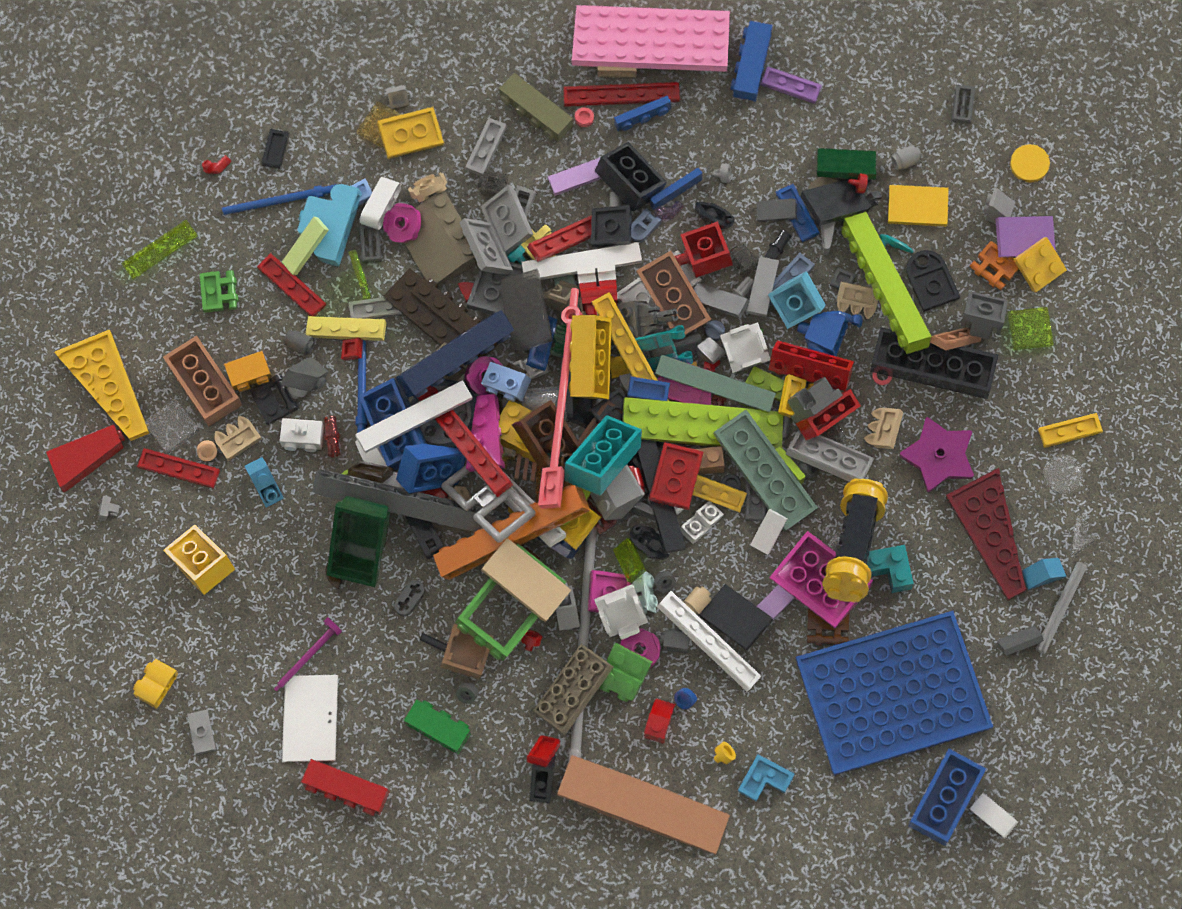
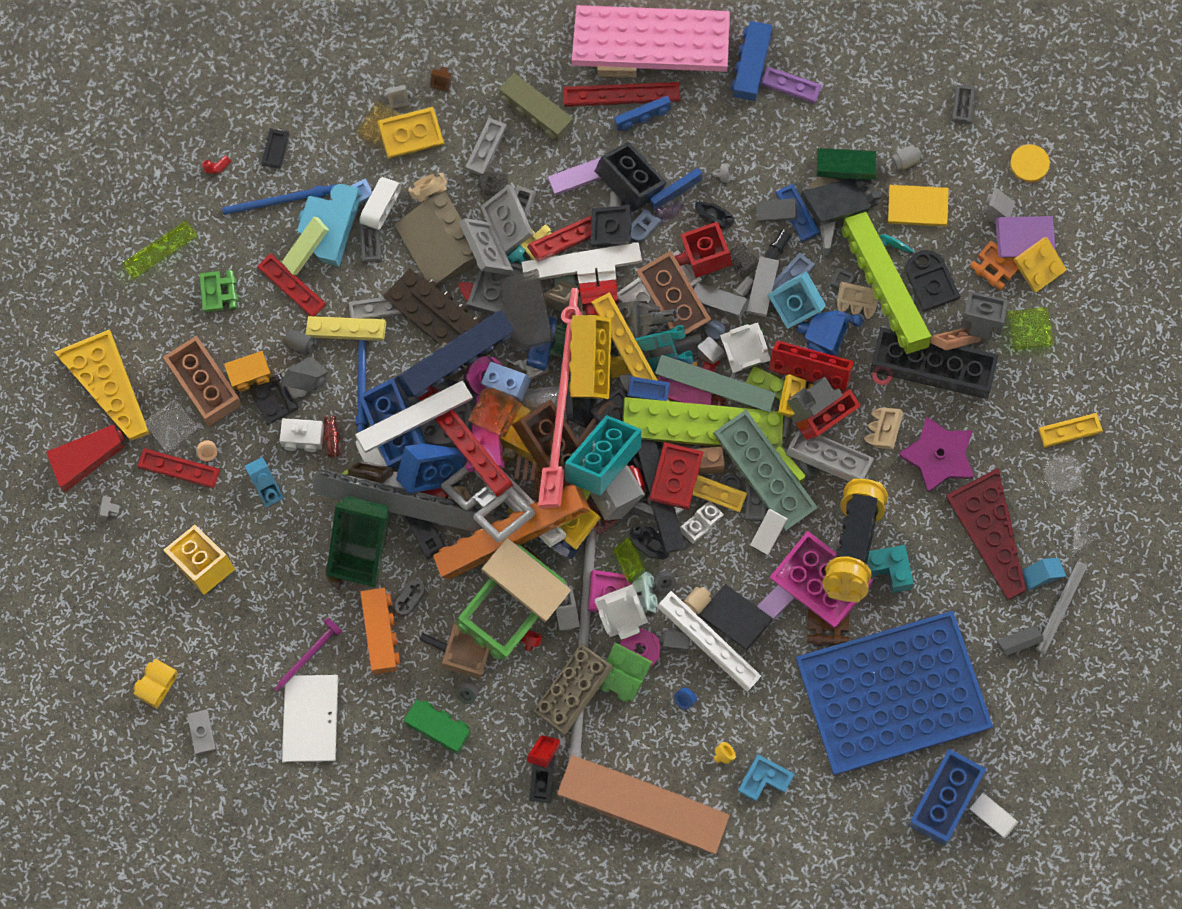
tan plate [215,416,262,461] -> none
red brick [301,759,390,816] -> none
red tile [341,338,363,361] -> none
clear neon green tile [348,250,371,300] -> none
dark pink plate [383,203,421,243] -> none
coral tile [575,107,594,127] -> none
red slope [644,699,676,744] -> none
clear smoke tile [821,422,846,442] -> none
red tile [848,173,868,194] -> none
none -> orange brick [360,588,401,675]
none -> reddish brown tile [430,66,452,92]
none -> clear orange slope [468,388,522,437]

